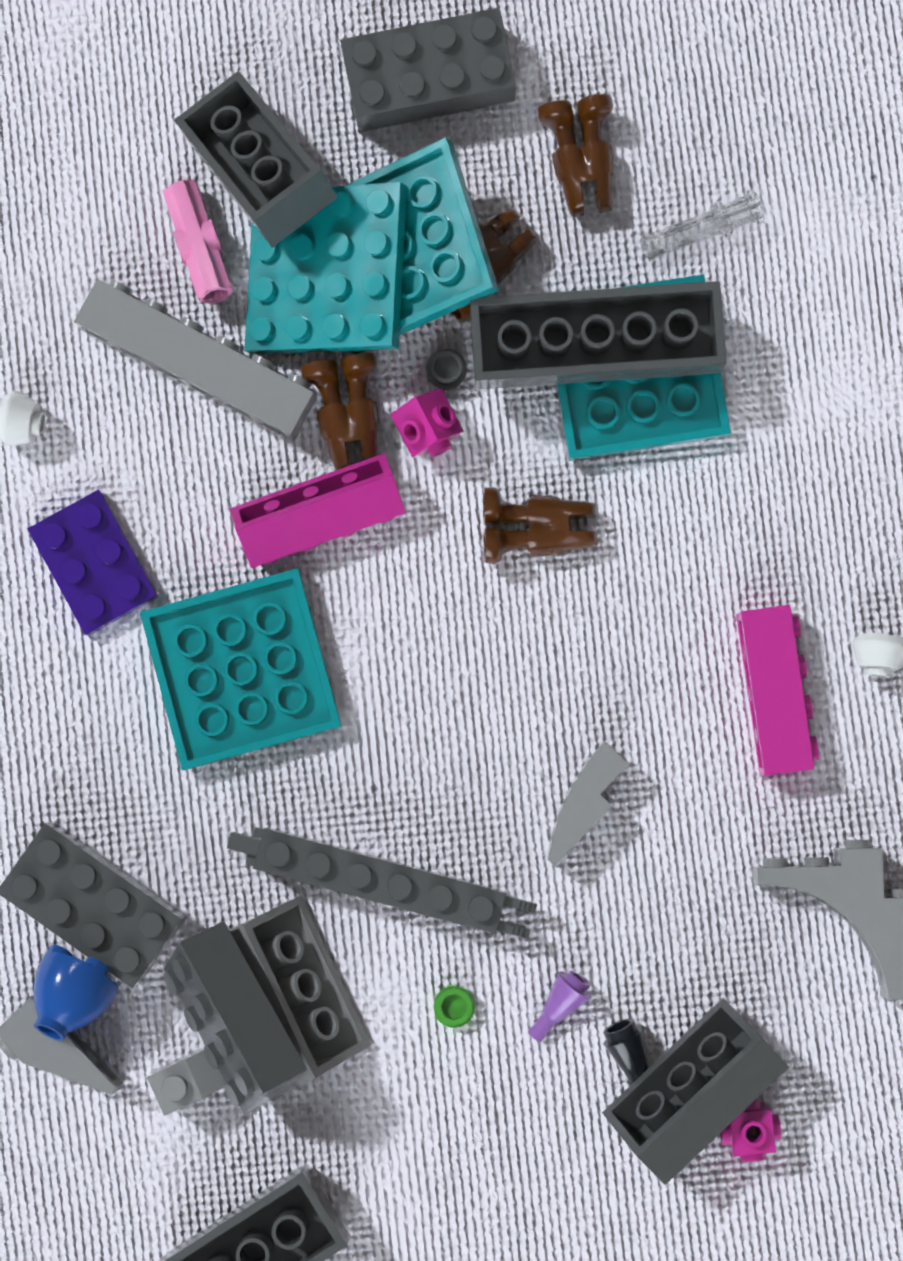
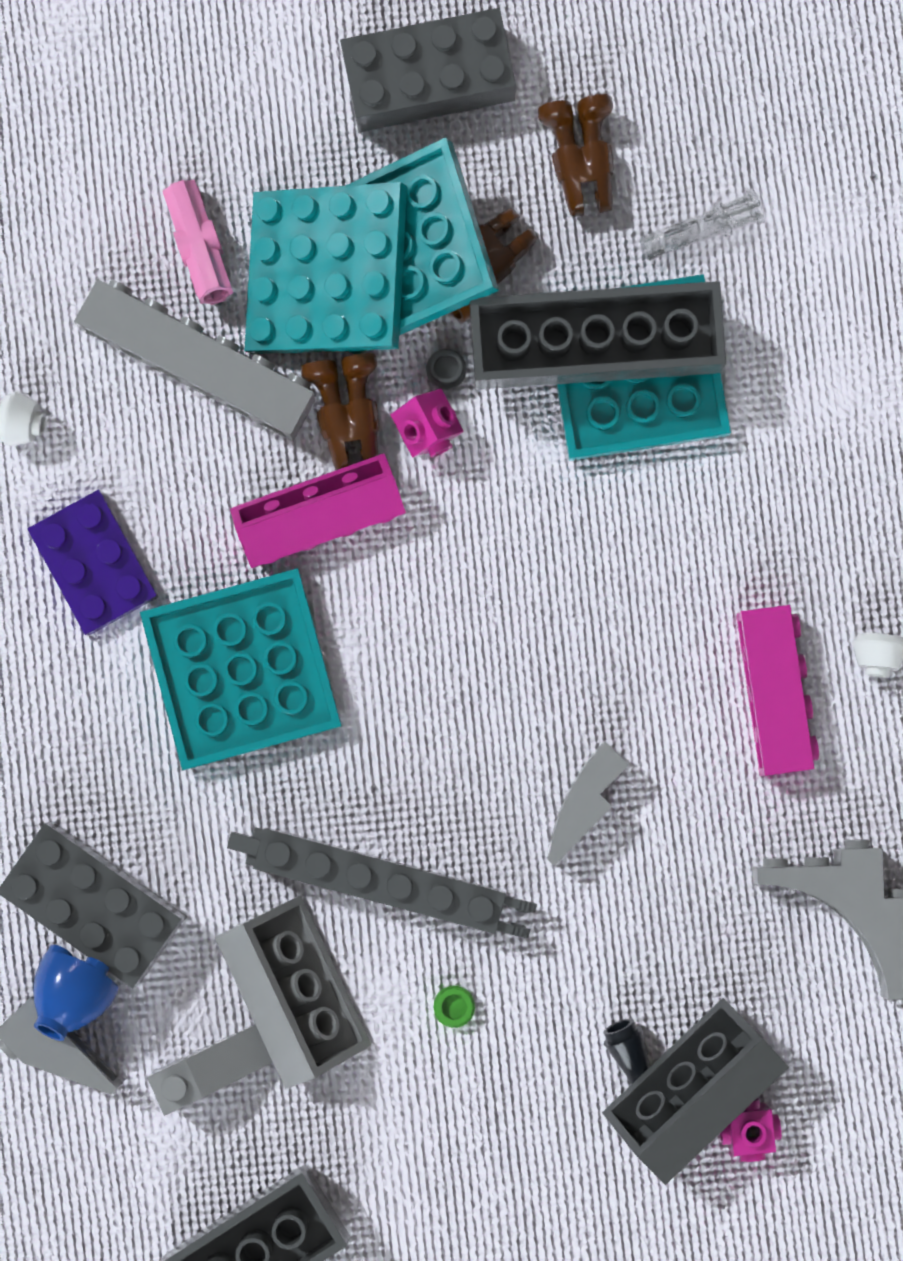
dark grey brick [164,921,307,1115] -> none
dark grey brick [174,70,338,248] -> none
reddish brown piece [483,487,598,564] -> none
medium lavender cone [528,970,592,1042] -> none

